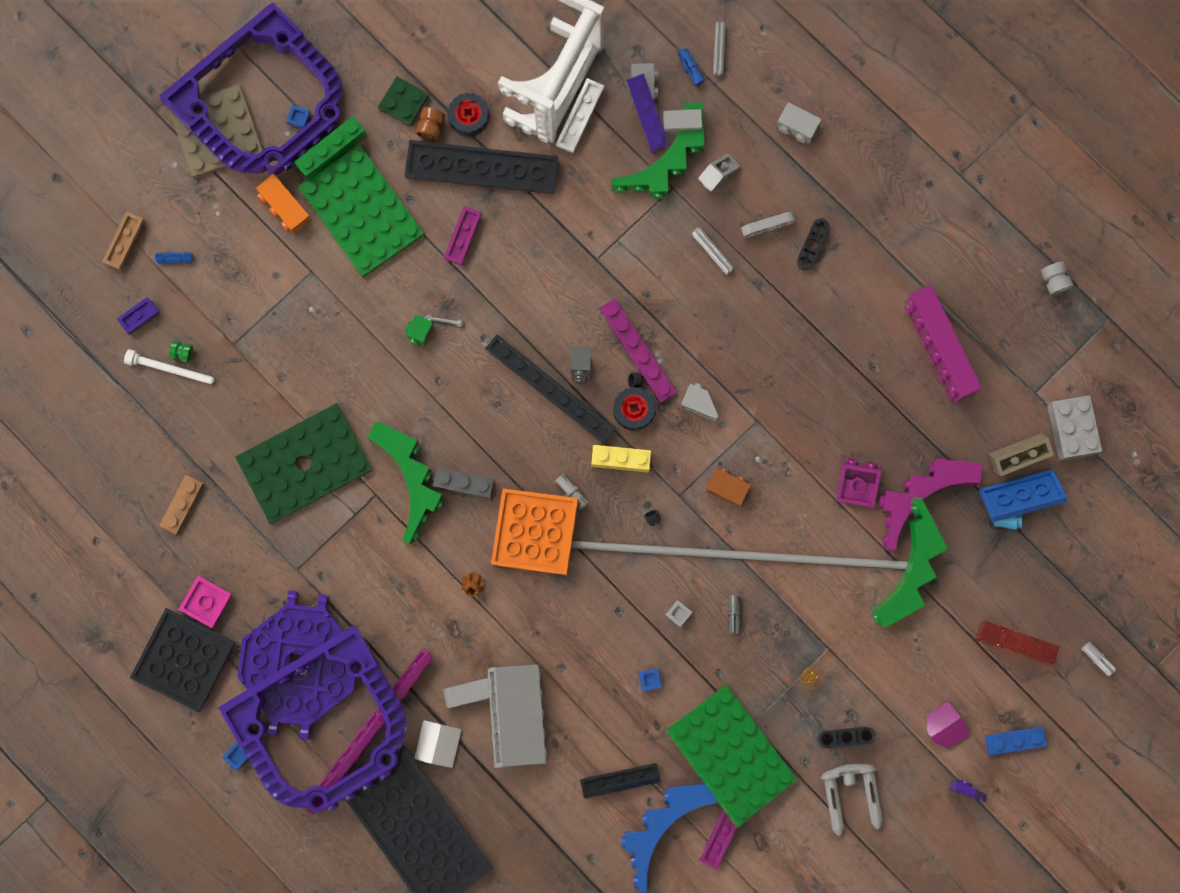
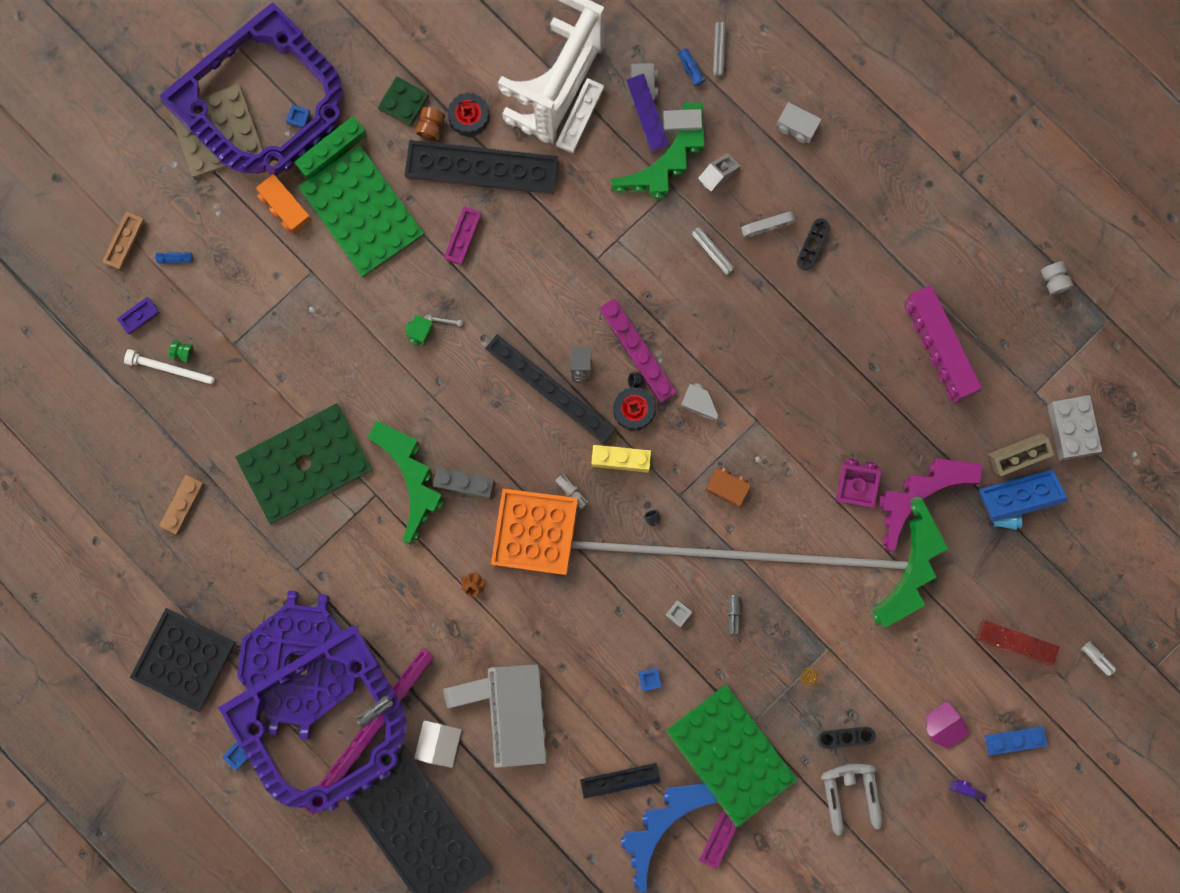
dark pink plate [178,576,233,628] -> none
none -> dark grey axle [355,696,393,728]

